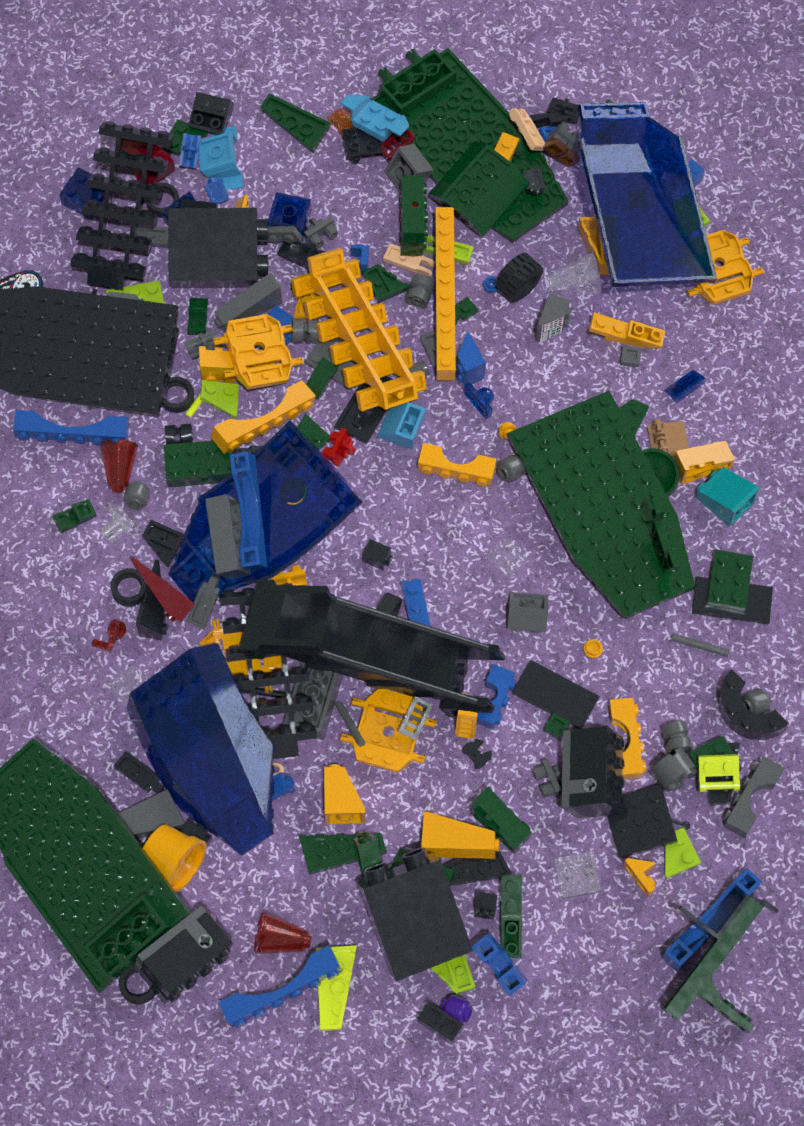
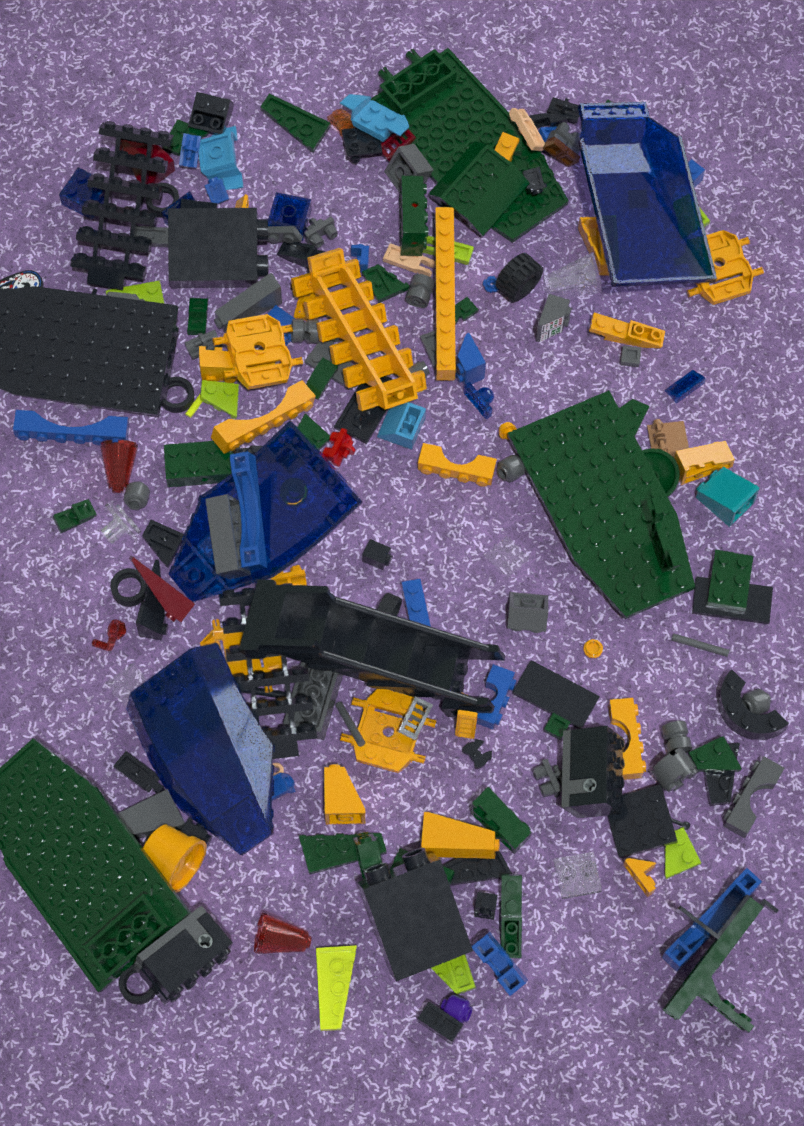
black wheel [165,424,193,444] -> none
dark grey hinge [186,575,220,629] -> none
blue arch [218,945,342,1028] -> none
neon yellow plate [698,754,740,792] -> none

